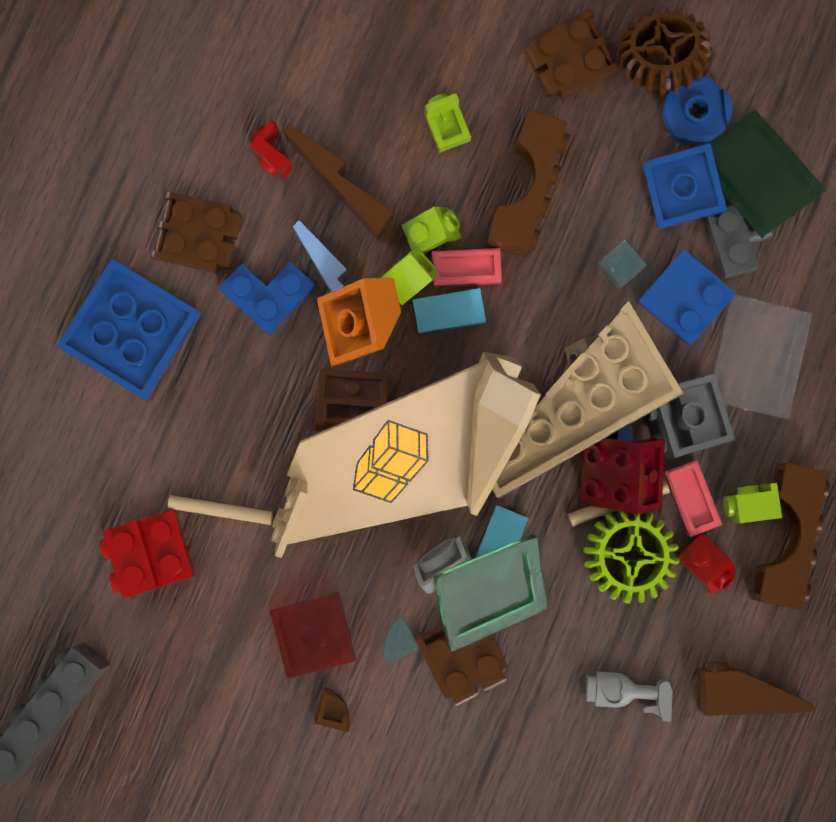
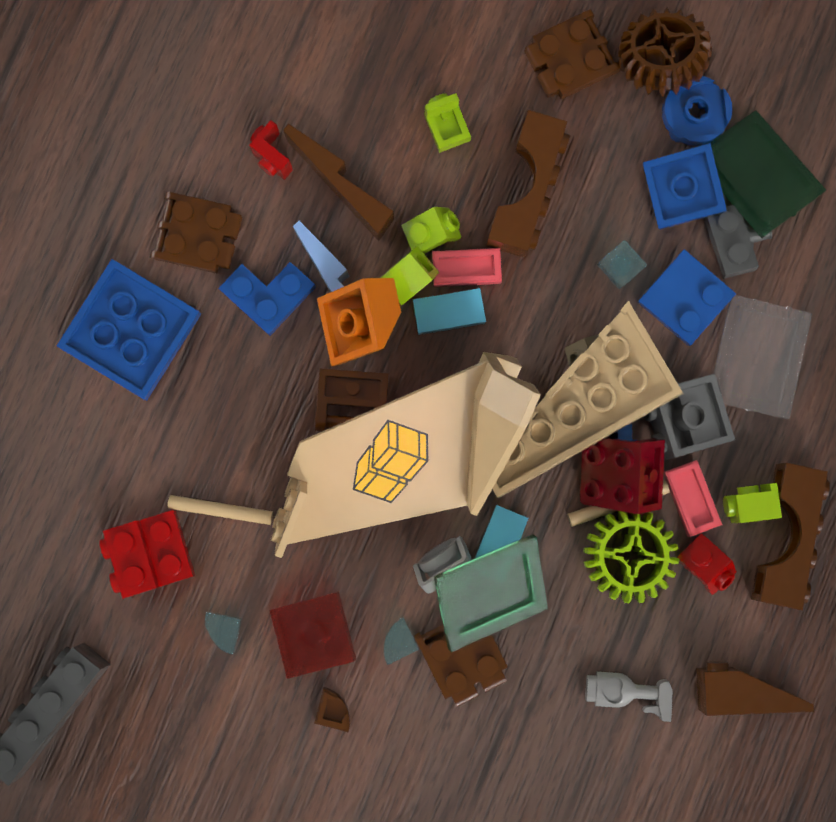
none -> clear light blue tile [205,612,242,654]

